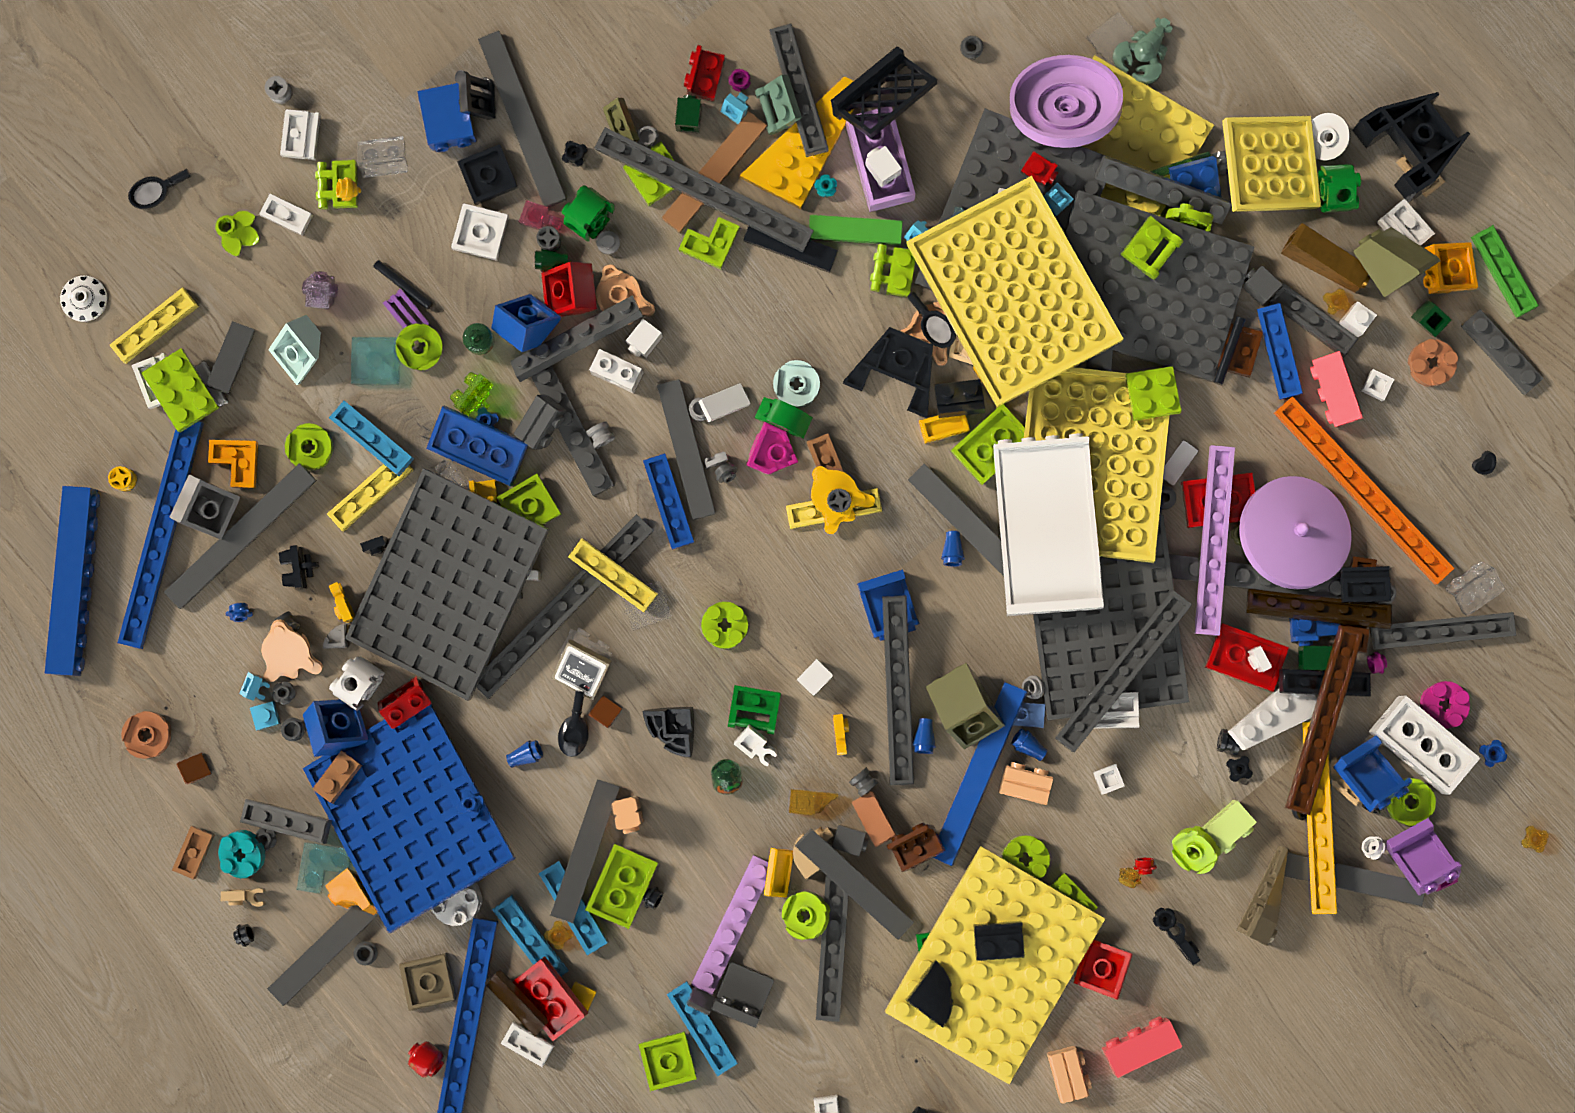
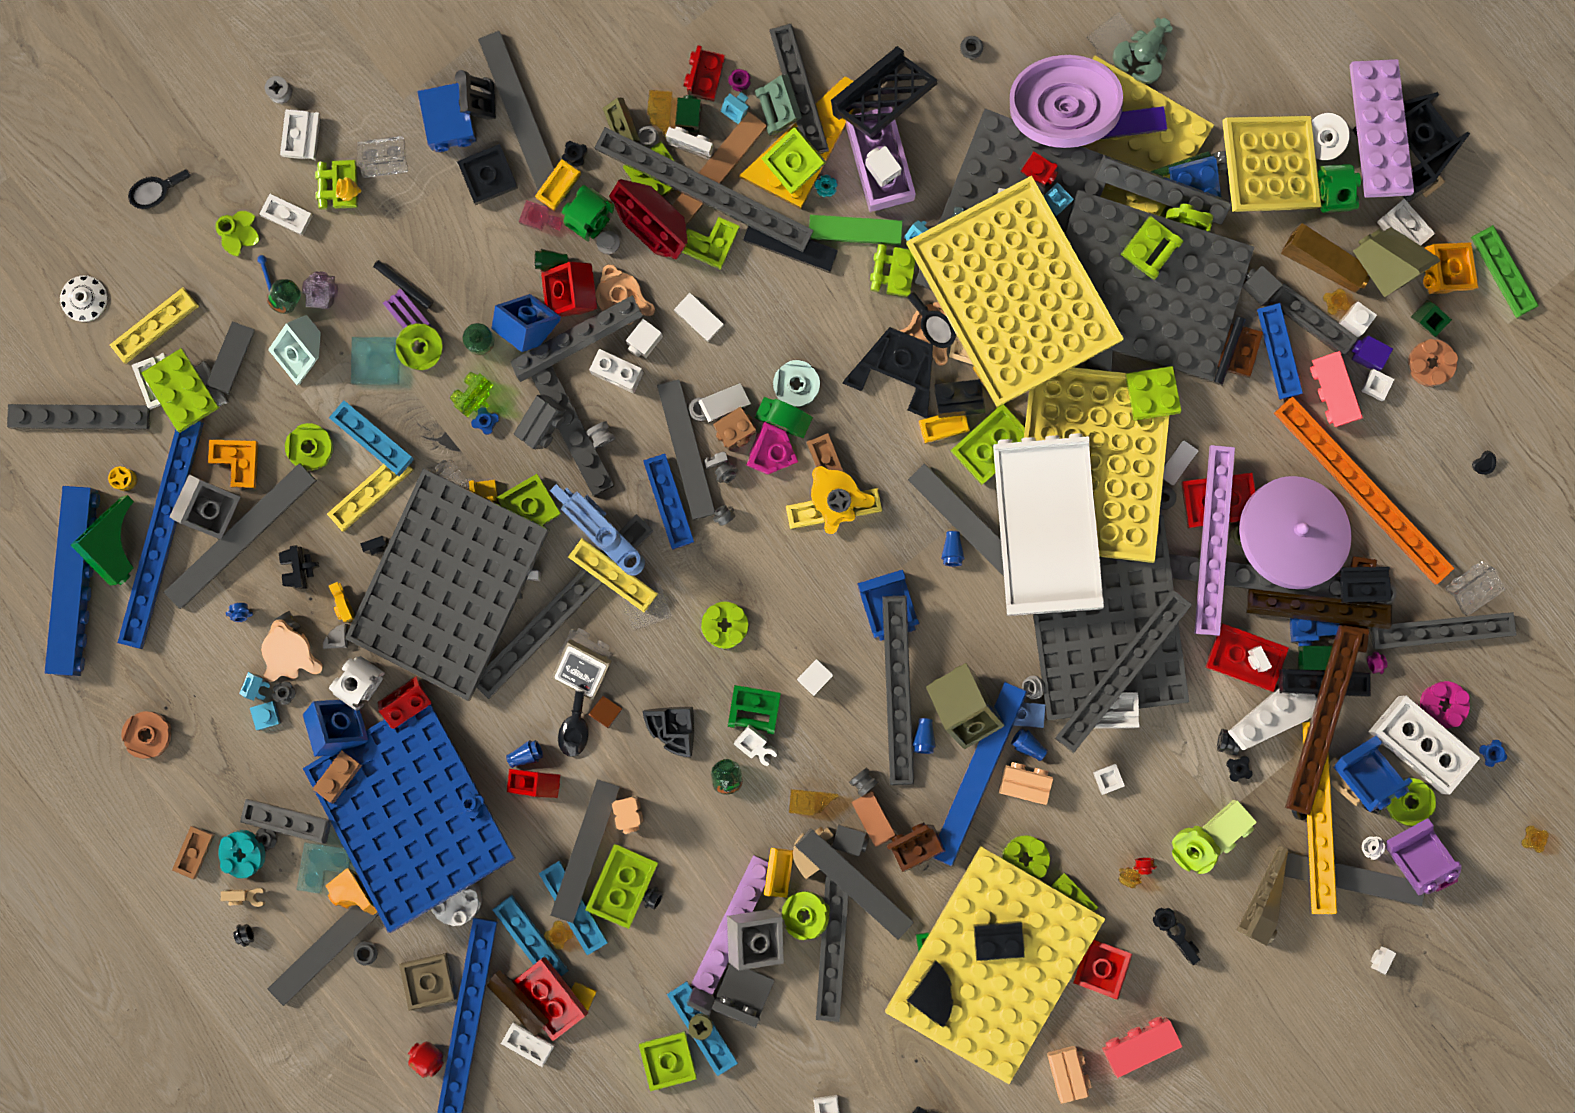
dark orange slope [176,753,212,785] -> none
dark grey plate [281,718,305,741] -> none
blue tile [426,405,528,486] -> none
white plate [451,203,509,261] -> none
dark grey wheel [536,226,562,252] -> none
yellow plate [833,714,849,755] -> none
dark grey plate [1461,309,1544,395] -> none
none -> dark grey plate [7,404,150,430]
none -> green arch [71,495,134,586]
none -> blue hinge [257,255,278,302]
none -> clear green head [267,279,301,314]
none -> red slope [507,769,561,798]
none -> yellow tile [535,159,581,211]
none -> medium blue plate [550,484,645,576]
none -> dark red wedge [609,179,688,259]
none -> clear yellow slope [647,90,673,137]
none -> white plate [666,127,714,160]
none -> white tile [674,293,724,342]
none -> olive wheel [688,1013,713,1040]
none -> medium nougat head [713,406,756,450]
none -> dark grey plate [713,505,735,526]
none -> light grey brick [727,909,784,970]
none -> lime plate [761,127,827,194]
none -> dark purple tile [1099,106,1167,140]
none -> lavender plate [1349,59,1414,198]
none -> dark purple brick [1351,335,1393,371]
none -> white plate [1371,946,1396,975]

